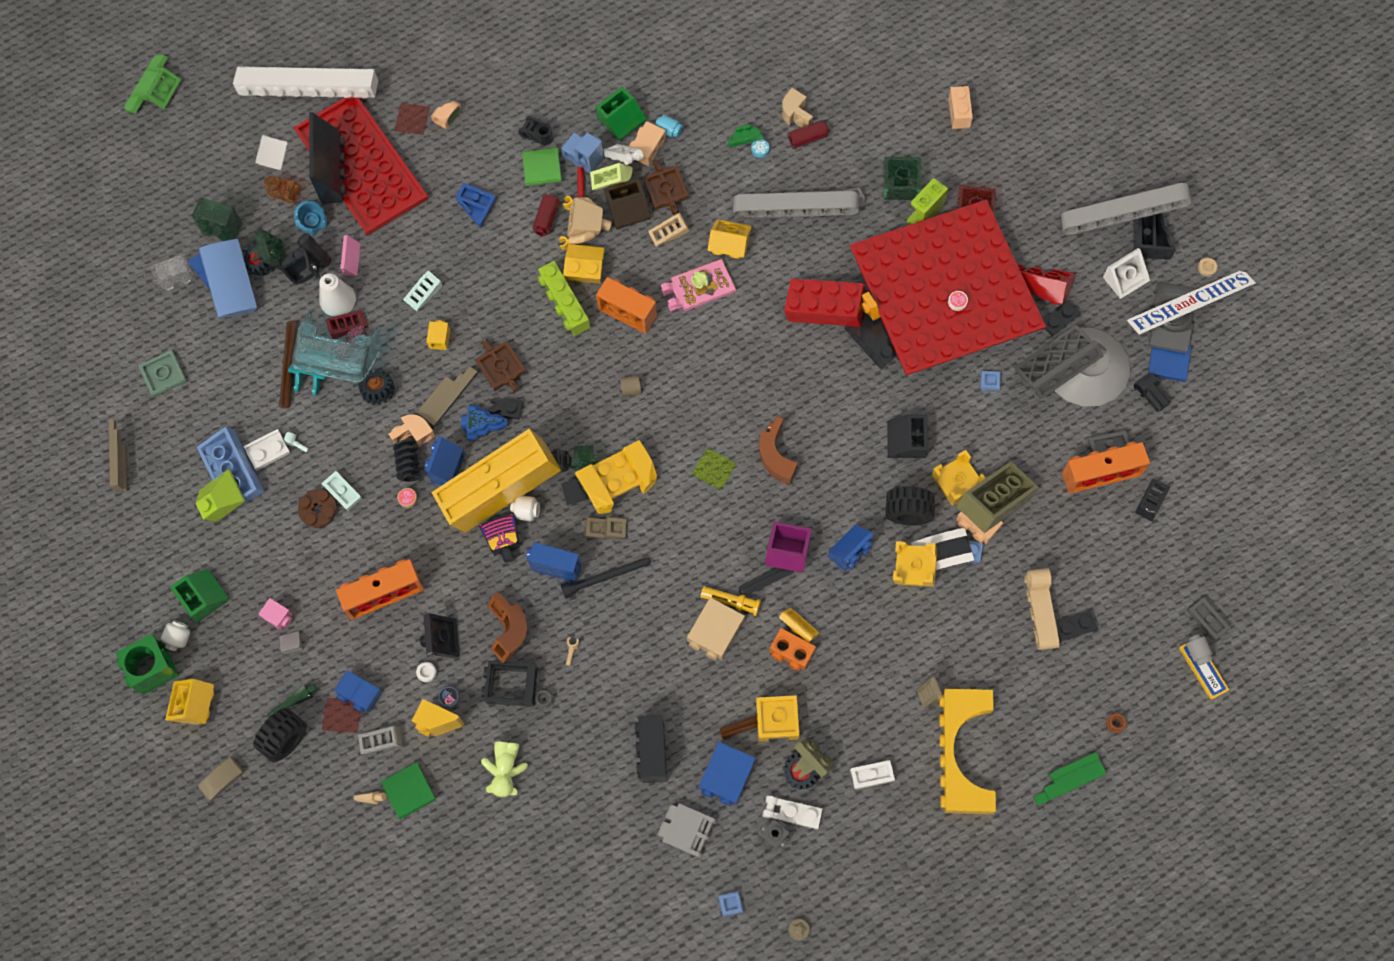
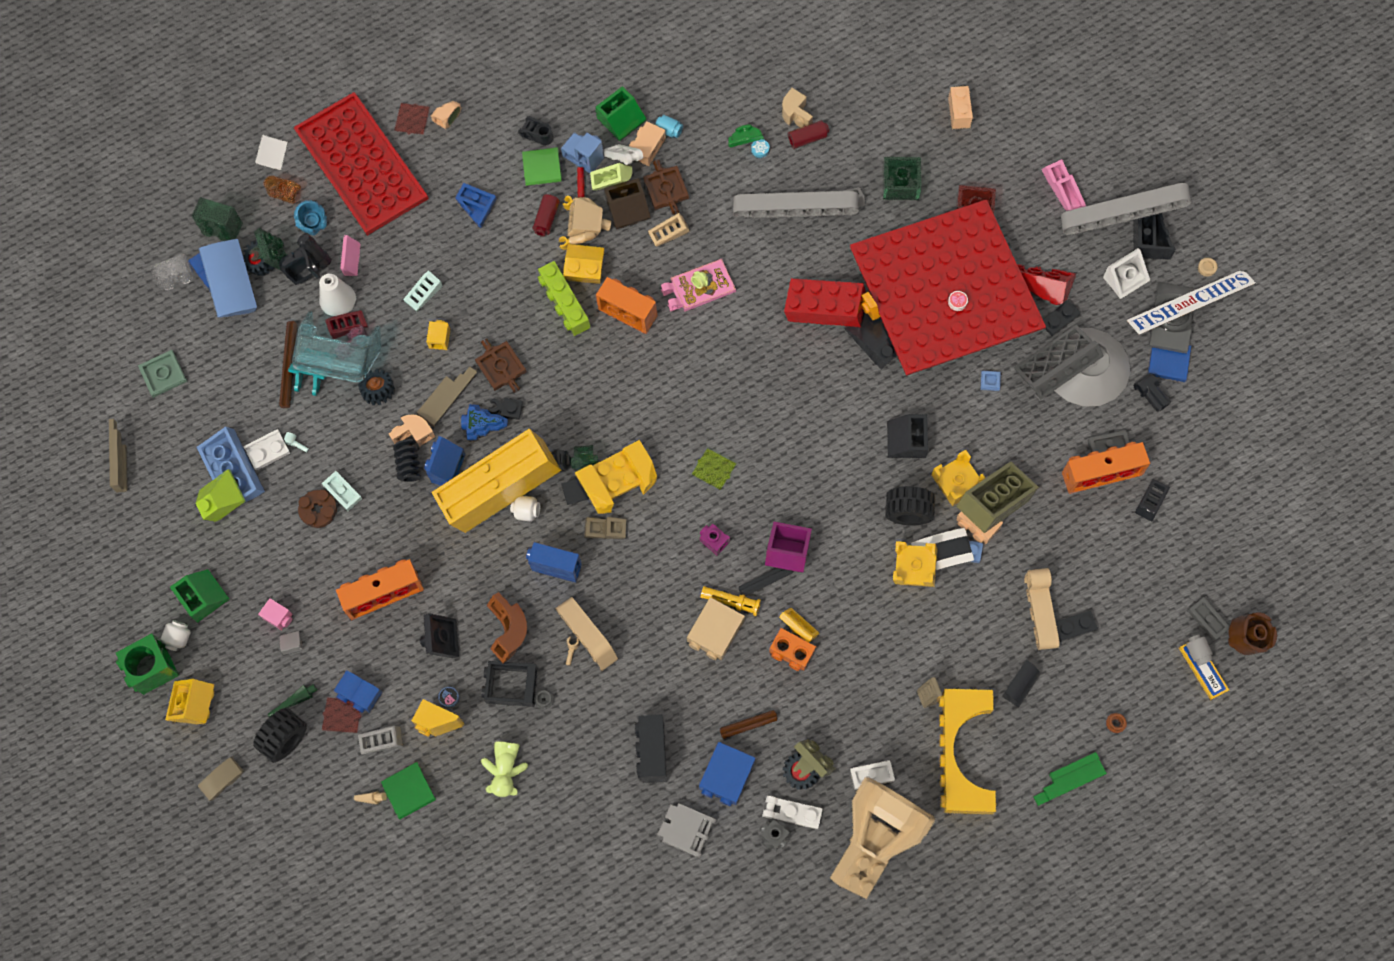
bright green plate [124,55,181,114] -> none
white brick [233,67,378,98] -> none
black slope [309,112,346,204] -> none
tile [397,488,417,508] -> none
white tile [416,662,437,682] -> none
torso [479,513,520,563] -> none
black piece [560,558,651,599] -> none
dark tan brick [620,375,641,397] -> none
yellow slope [708,219,752,259] -> none
medium blue tile [719,891,743,917] -> none
yellow panel [756,696,799,742] -> none
dark orange arch [759,416,798,485] -> none
dark tan tile [788,919,809,941] -> none
blue slope [828,525,874,572] -> none
lime panel [906,178,948,225] -> none
none -> tan beam [555,597,618,671]
none -> magenta brick [700,524,730,556]
none -> tan plate [830,776,936,899]
none -> black brick [1002,660,1041,708]
none -> bright pink slope [1042,160,1086,211]
none -> reddish brown brick [1228,612,1277,655]

